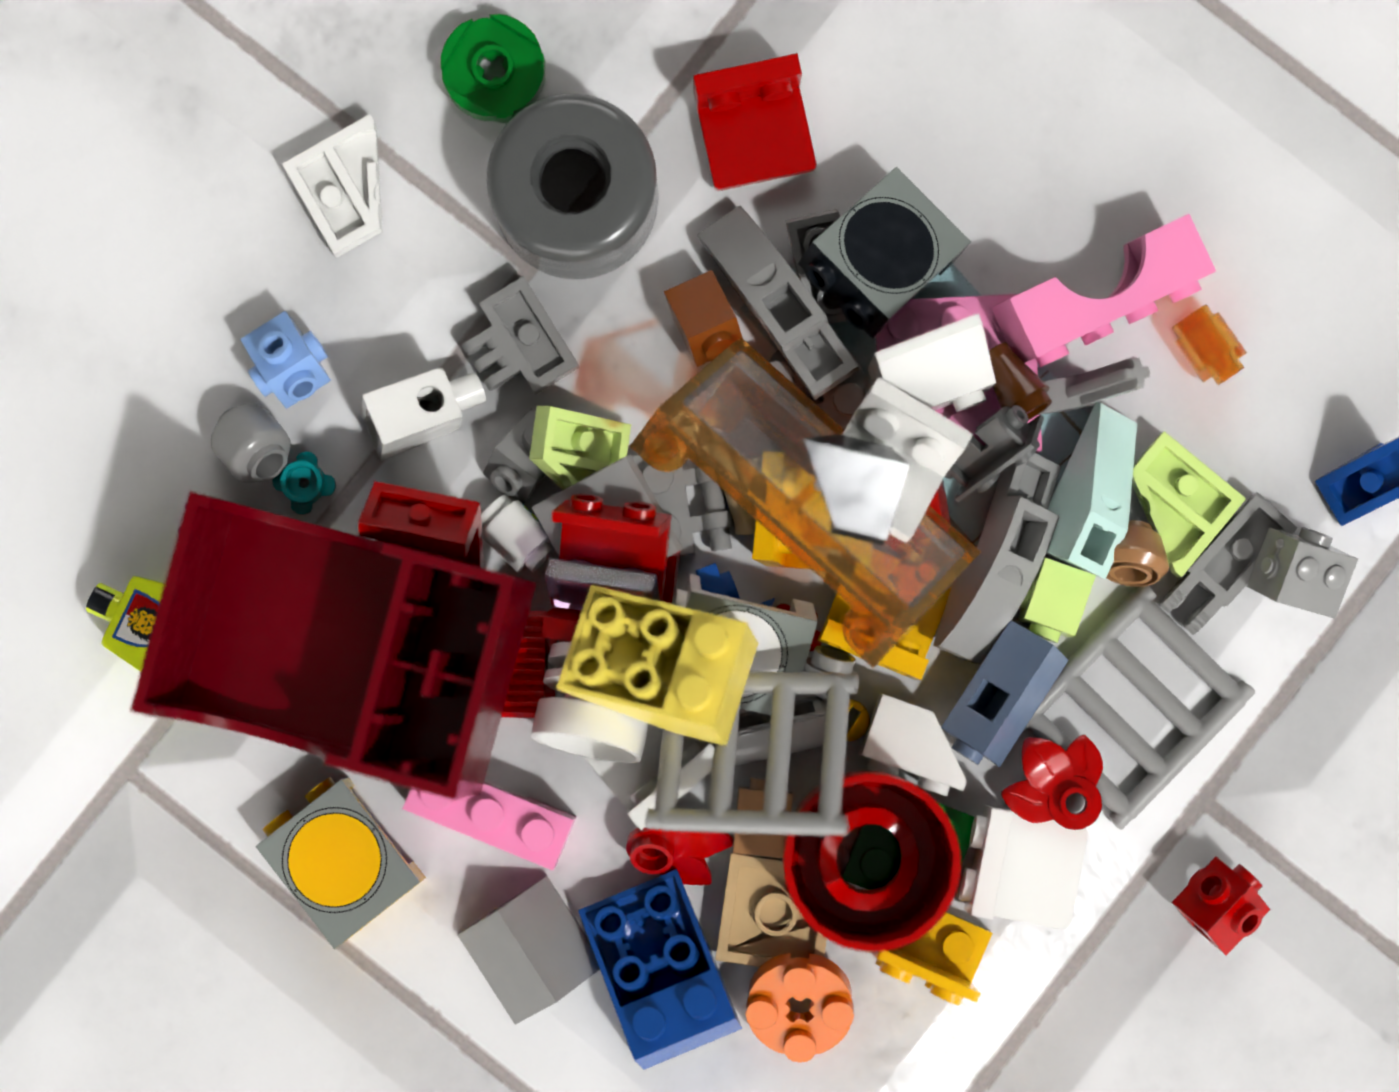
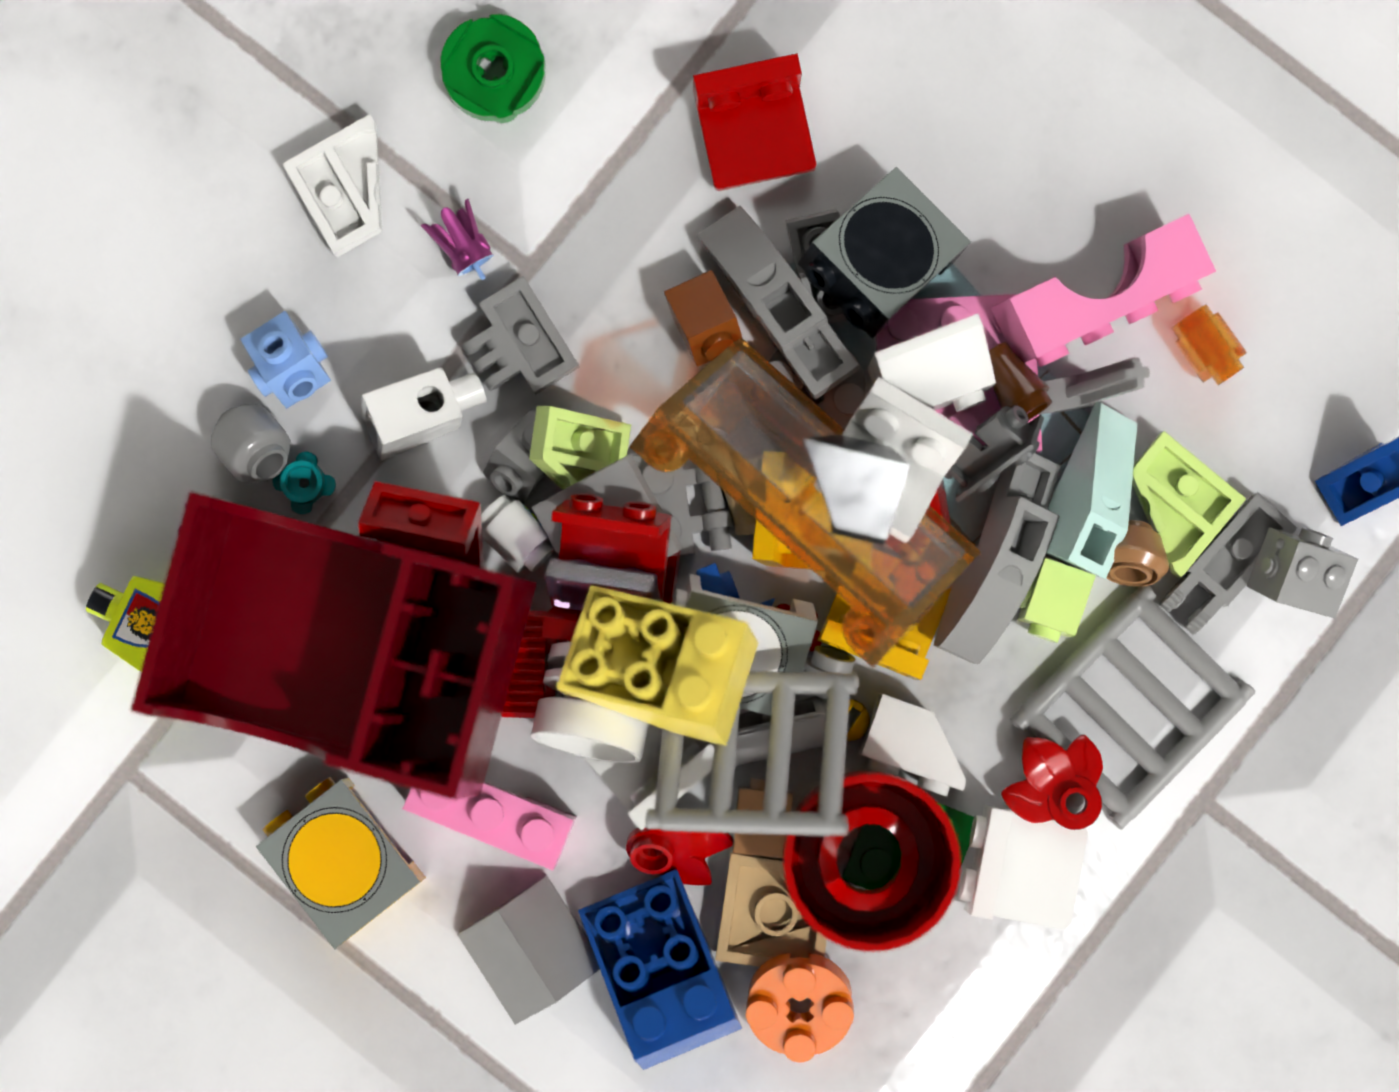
dark grey piece [487,94,658,279] -> none
yellow bracket [872,912,993,1006] -> none
sand blue brick [941,620,1069,767] -> none
red brick [1171,856,1271,956] -> none
none -> flat silver piece [421,198,494,280]

